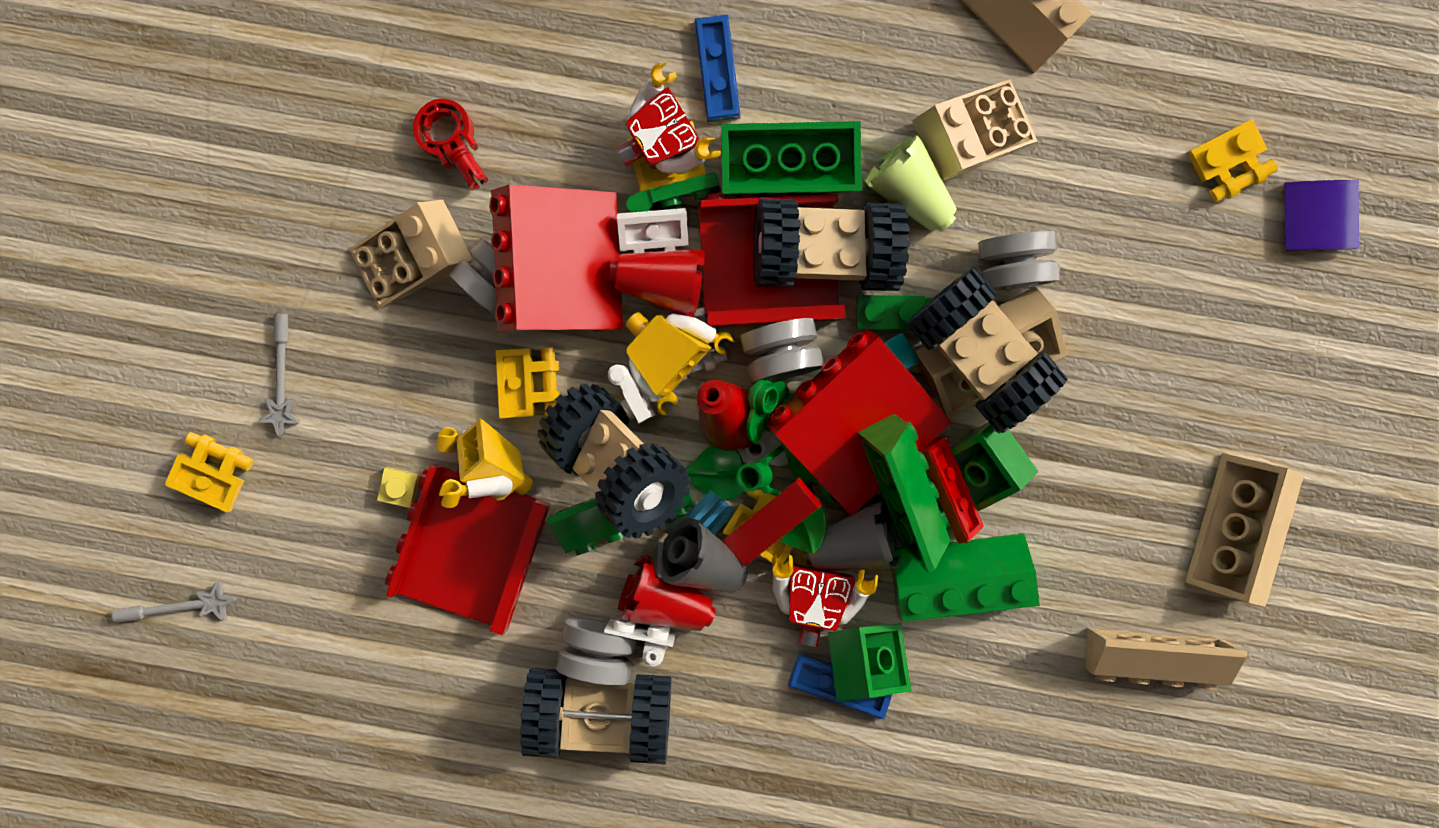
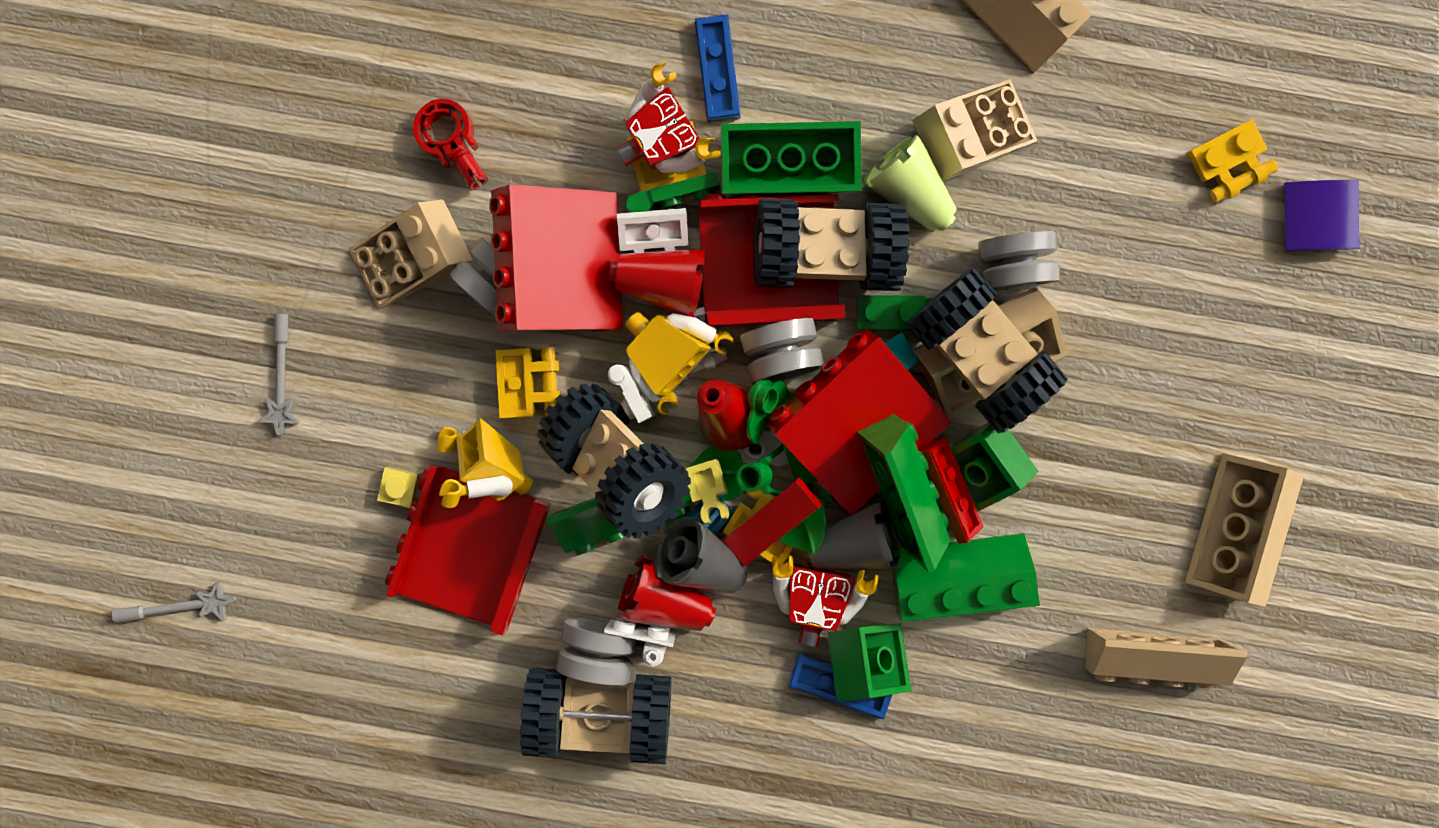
yellow plate [165,432,254,512] -> none
none -> light yellow plate [686,459,729,524]

